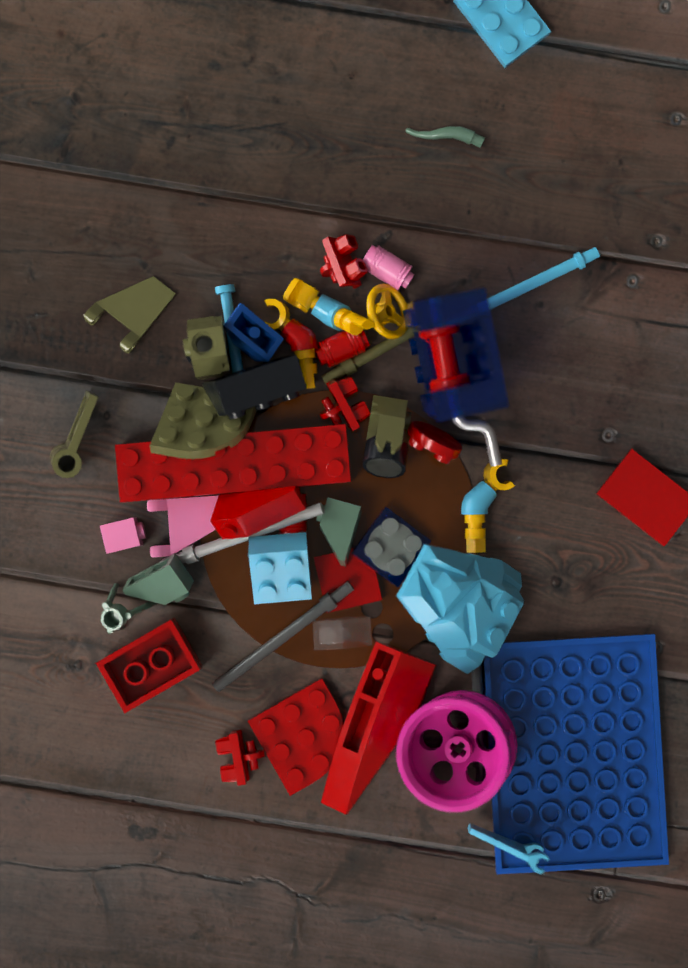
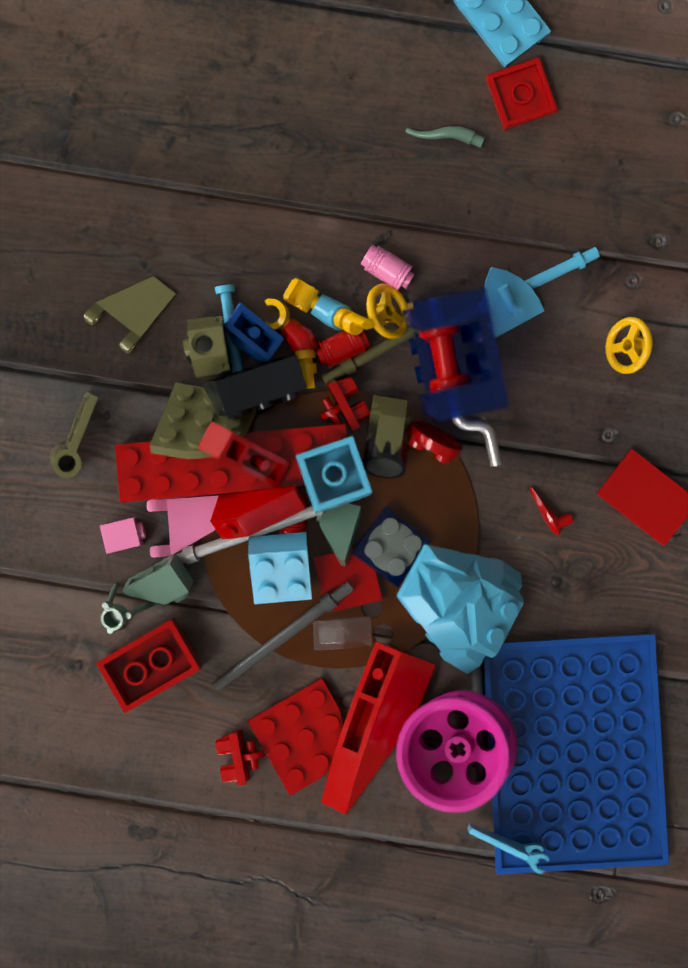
red hips [320,234,368,289] -> none
piece [461,459,515,553] -> none
none -> red slope [198,422,291,488]
none -> medium azure brick [296,436,372,514]
none -> medium azure shield [482,267,544,338]
none -> red tile [485,57,558,131]
none -> red bar [529,487,573,536]
none -> yellow piece [605,317,653,374]

